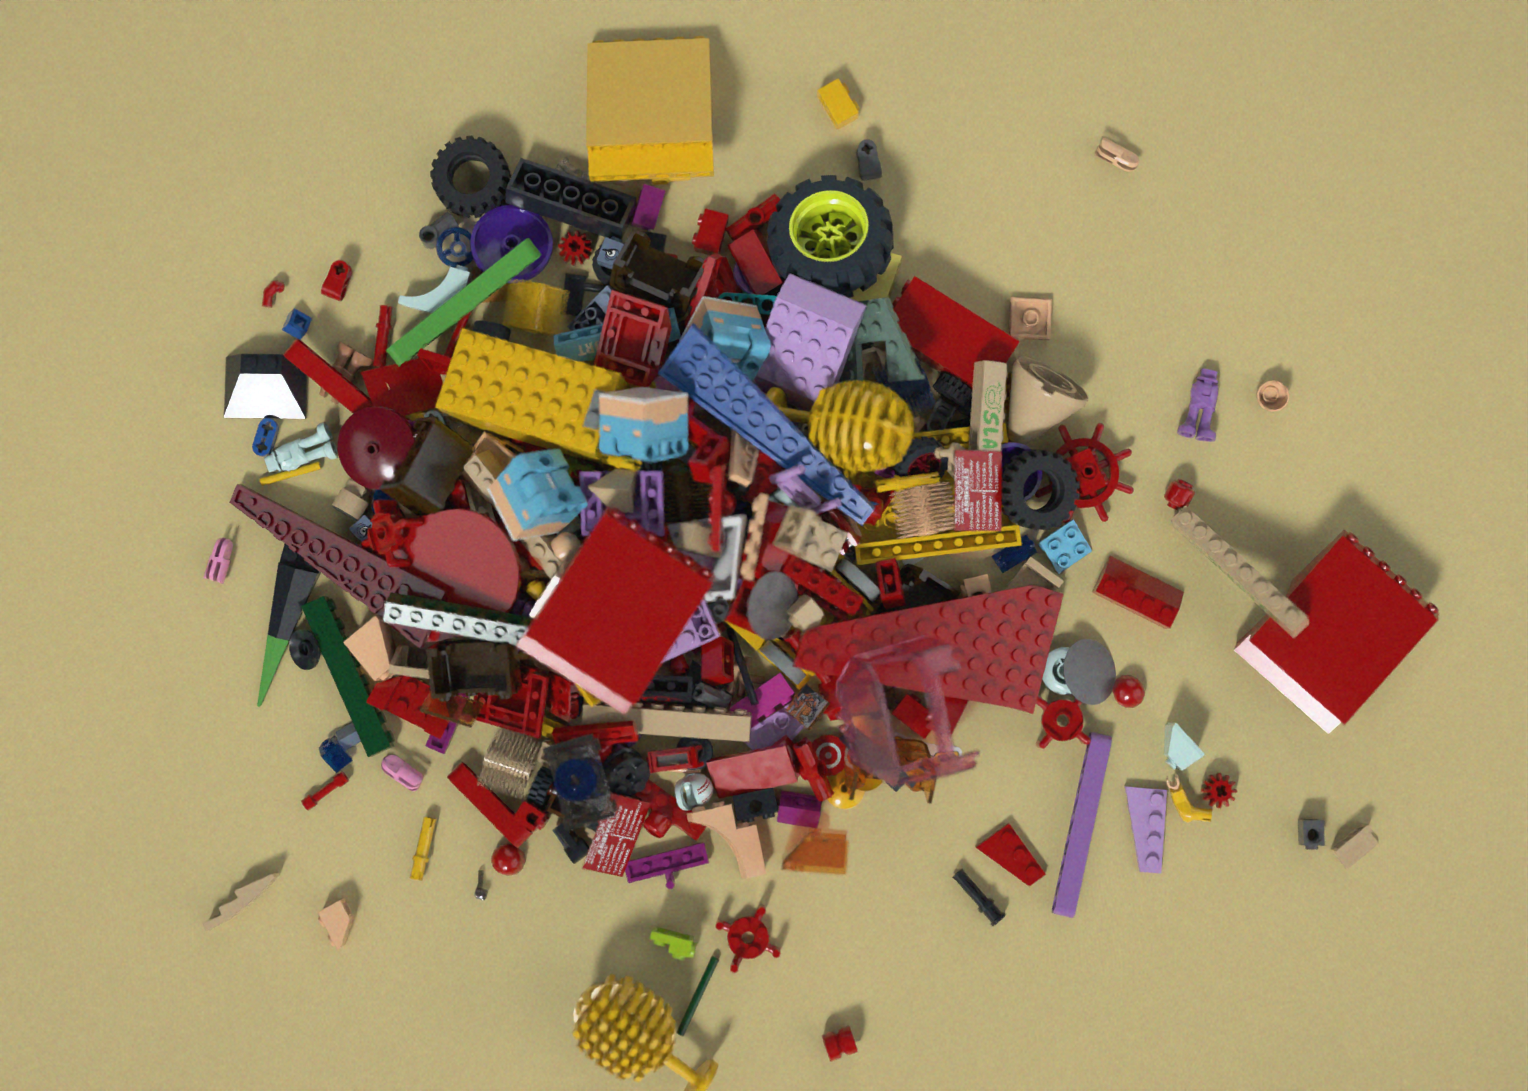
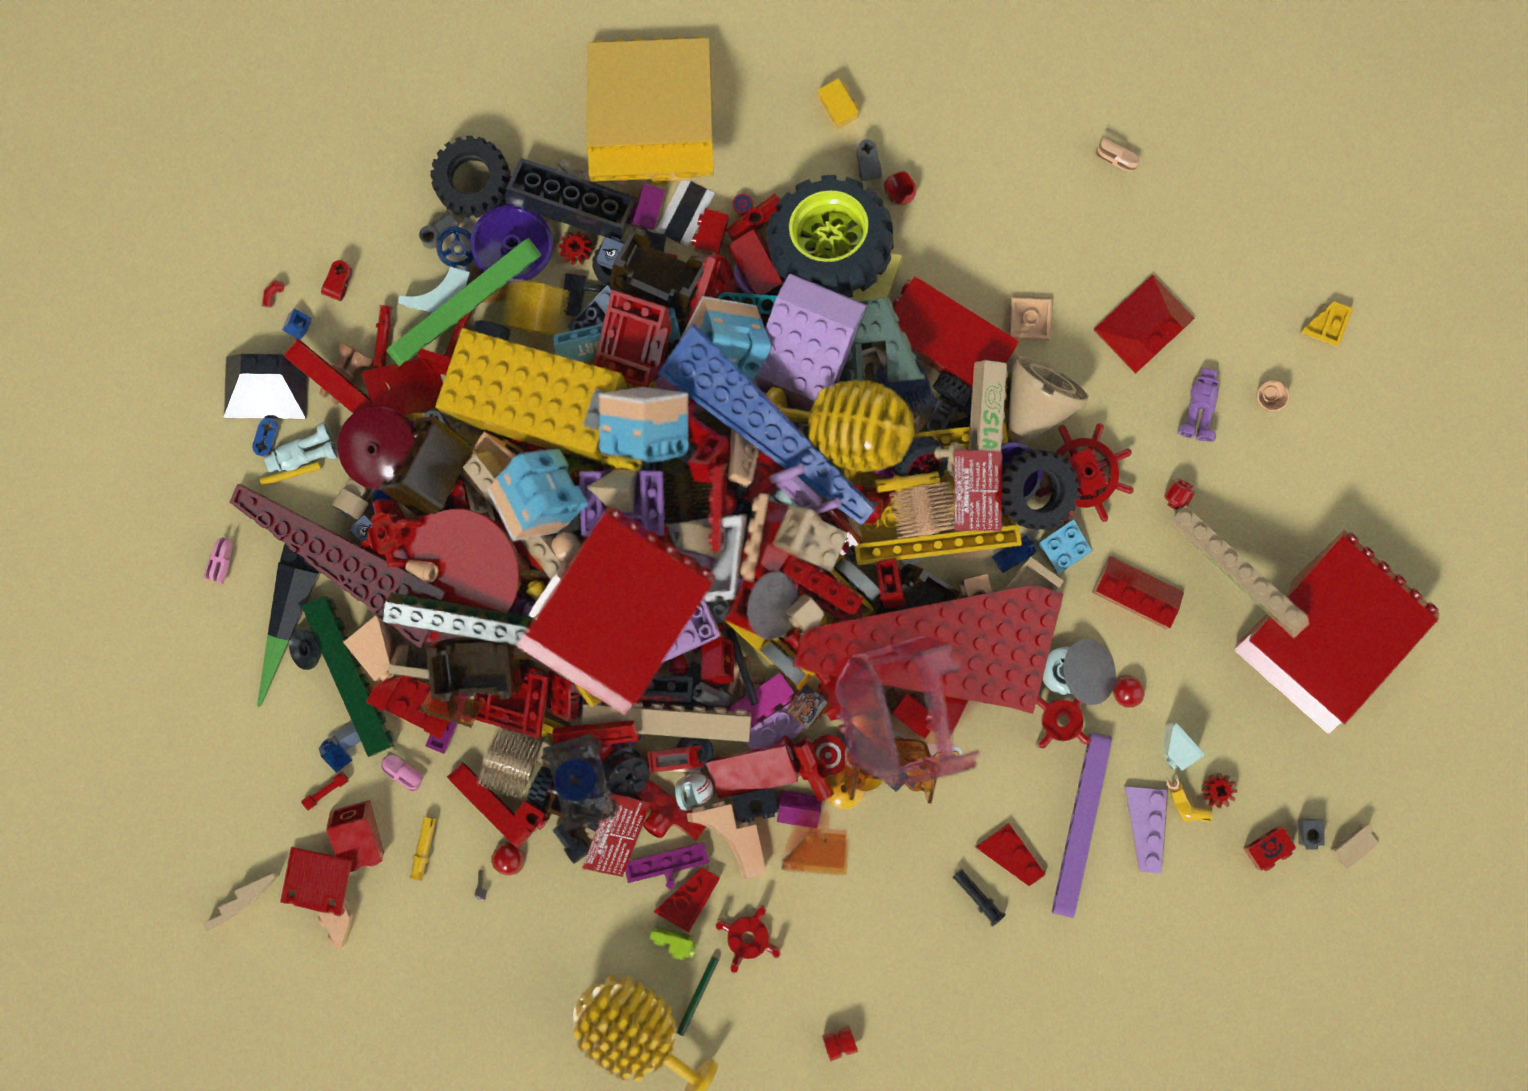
none -> red window [280,847,352,917]
none -> red slope [326,800,384,872]
none -> light nougat cone [406,560,438,582]
none -> red wing [653,867,720,933]
none -> sticker [656,180,715,247]
none -> tile [733,194,753,215]
none -> red hair [884,171,917,206]
none -> red slope [1093,275,1195,374]
none -> red brick [1243,826,1296,871]
none -> yellow wing [1300,301,1353,347]

